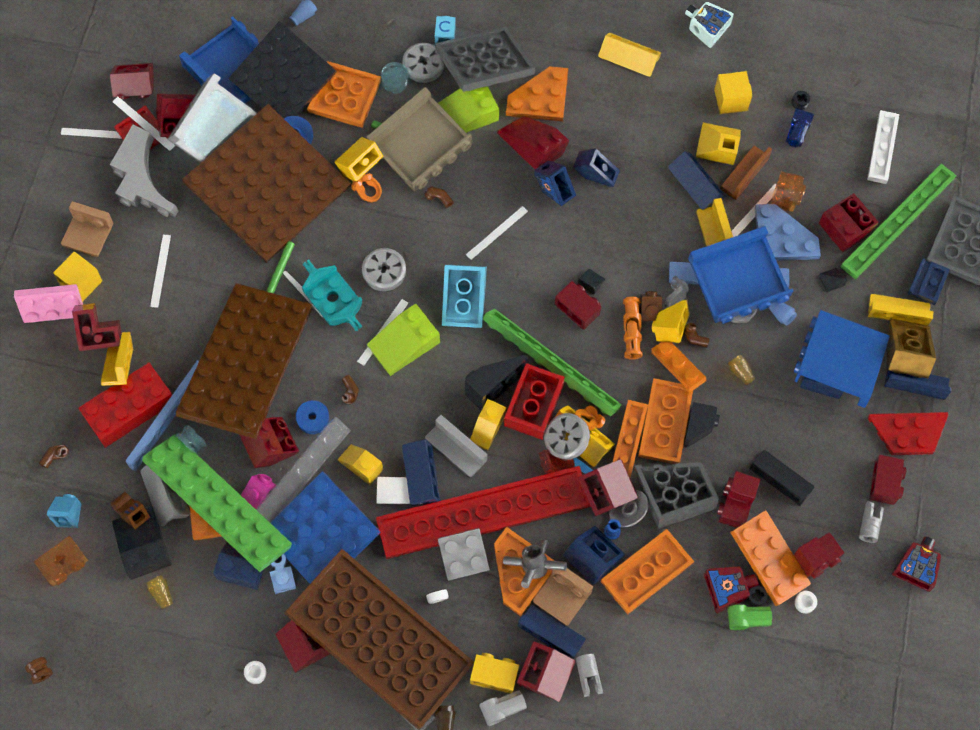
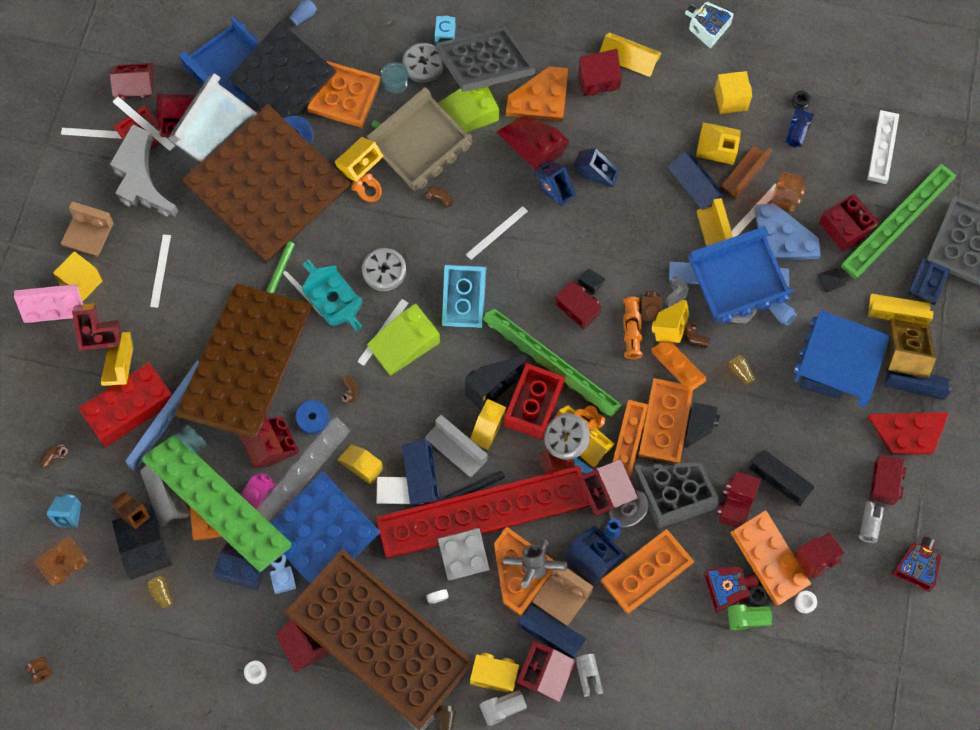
none -> black bar [445,470,505,499]
none -> dark red slope [577,49,622,96]

